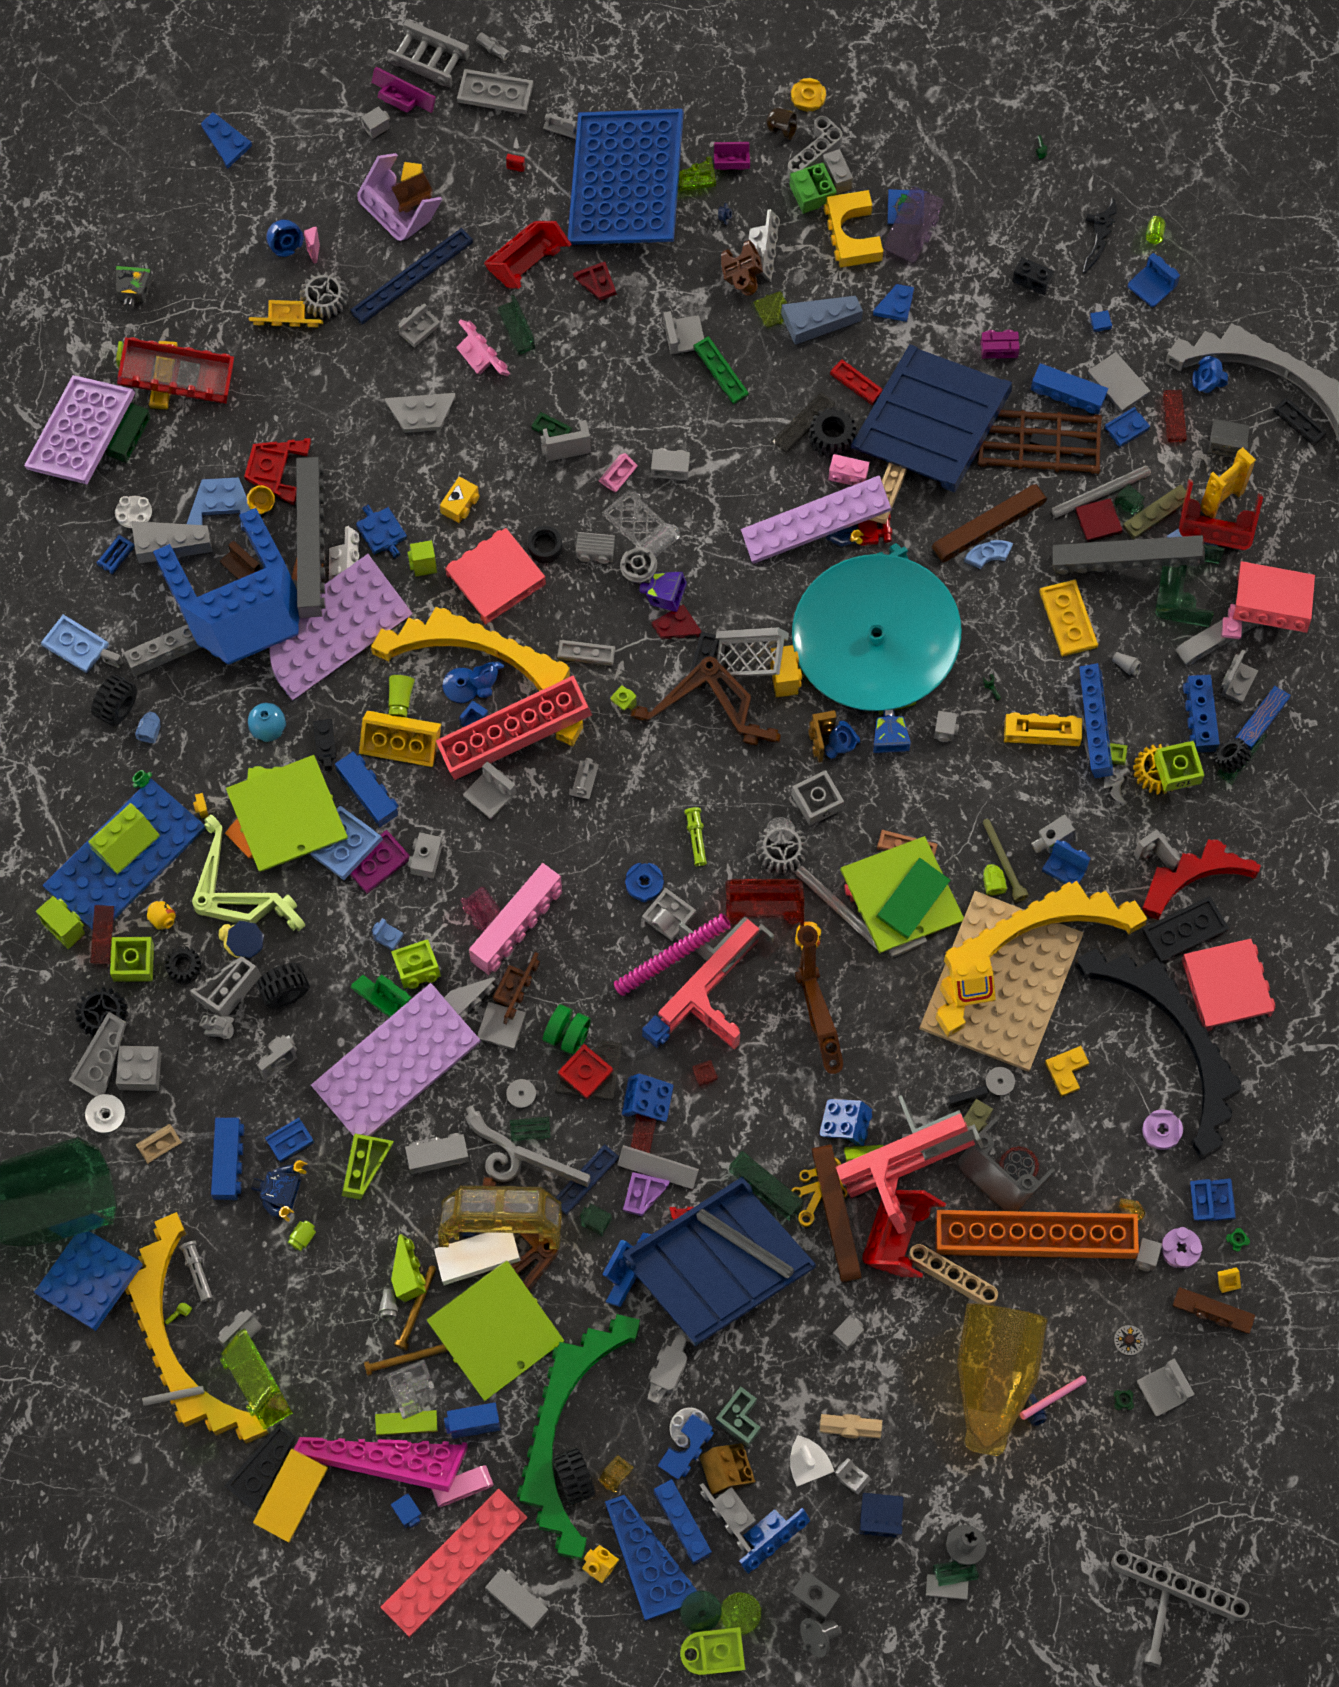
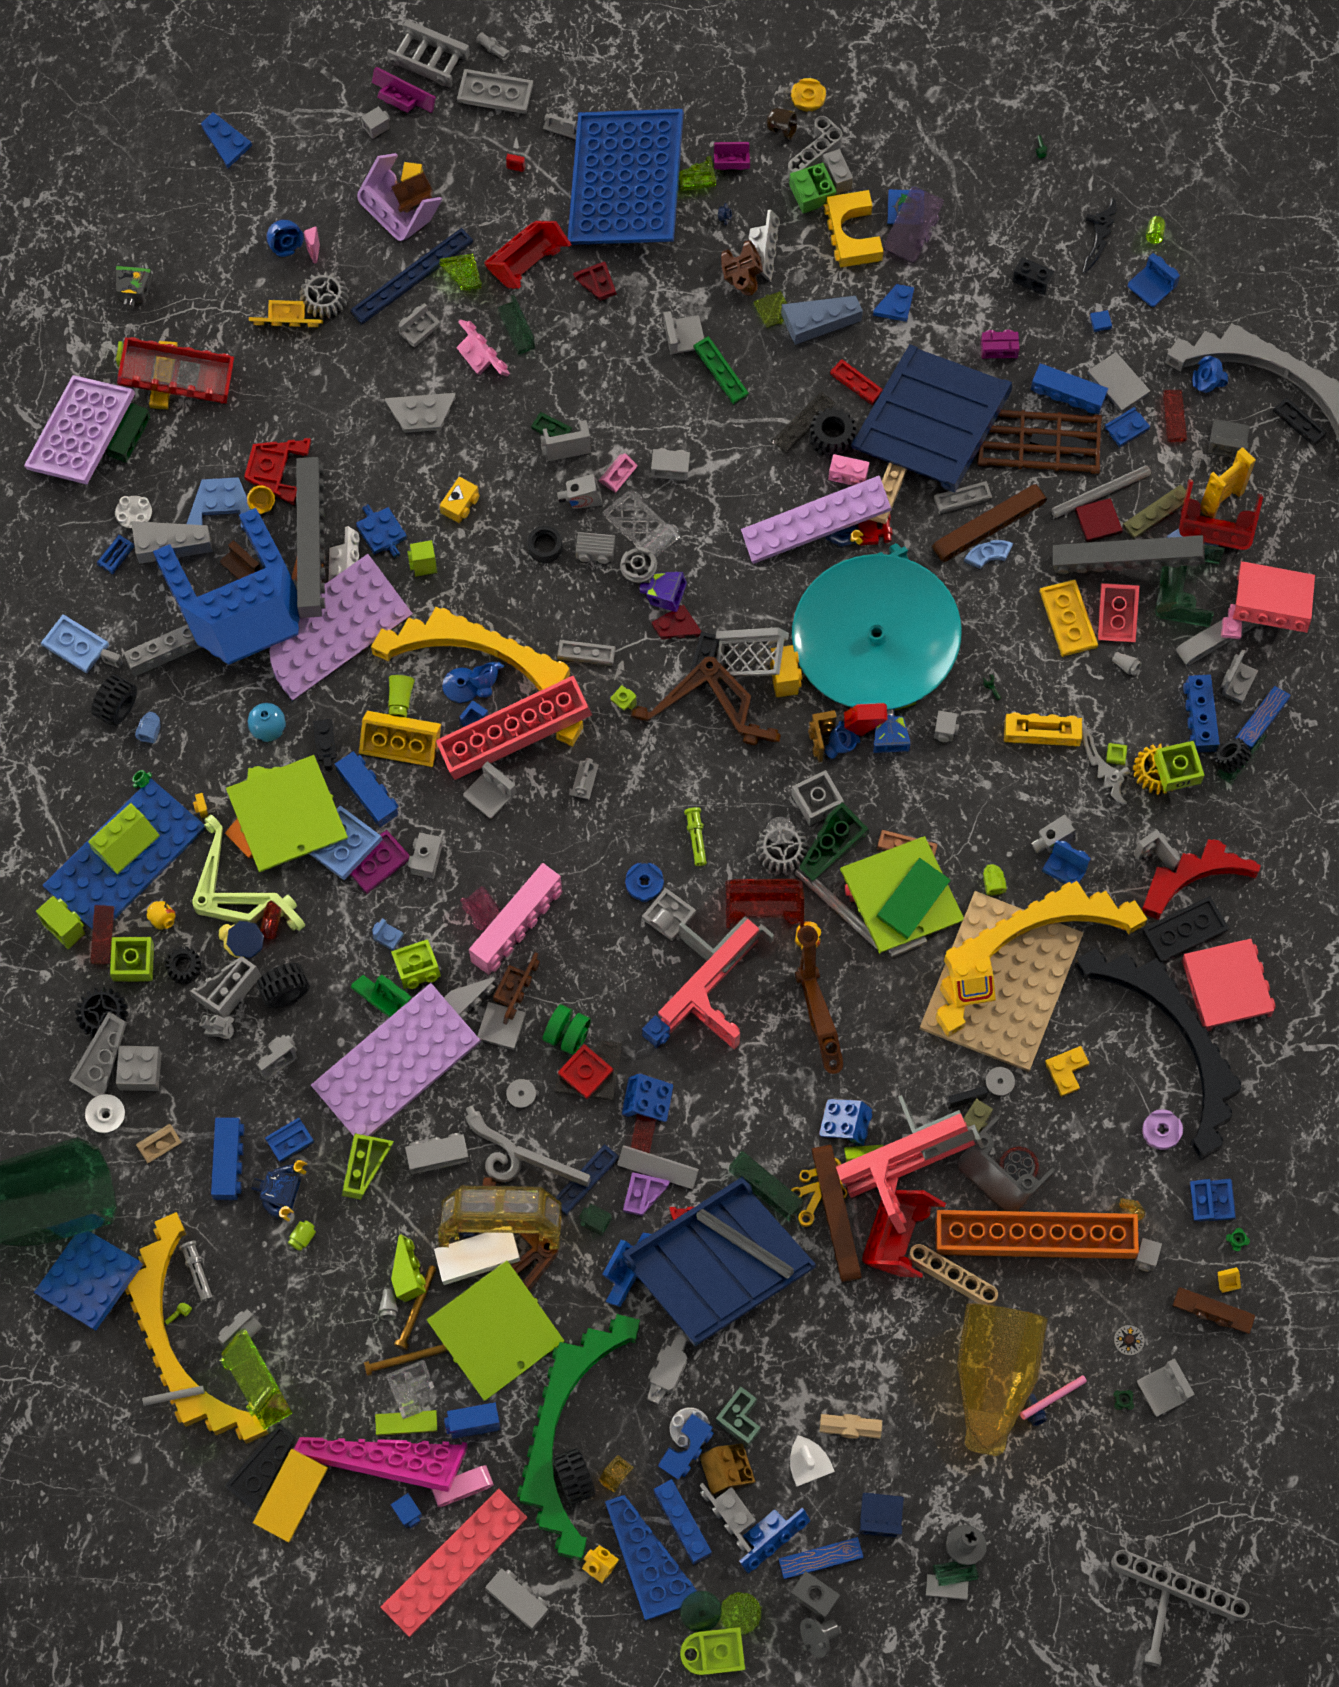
coral panel [445,528,546,625] -> none
clear green tile [510,1117,551,1141] -> none
dark pink piece [614,914,730,996] -> none
clear red plate [692,1060,718,1086] -> none
light grey brick [832,1316,864,1351] -> none
light grey bracket [835,1458,871,1495] -> none
olive piece [983,819,1029,902] -> none
blue brick [1079,663,1114,778] -> none
clear green brick [1114,484,1145,515] -> none
lavender plate [1161,1227,1202,1269] -> none
none -> clear red hinge [260,900,282,939]
none -> clear neon green wing [439,254,482,290]
none -> light grey torso [557,474,603,509]
none -> blue tile [778,1537,863,1580]
none -> dark green wedge [799,802,869,882]
none -> red slope [844,703,887,736]
none -> light grey tile [934,481,992,514]
none -> coral slope [1098,583,1139,642]

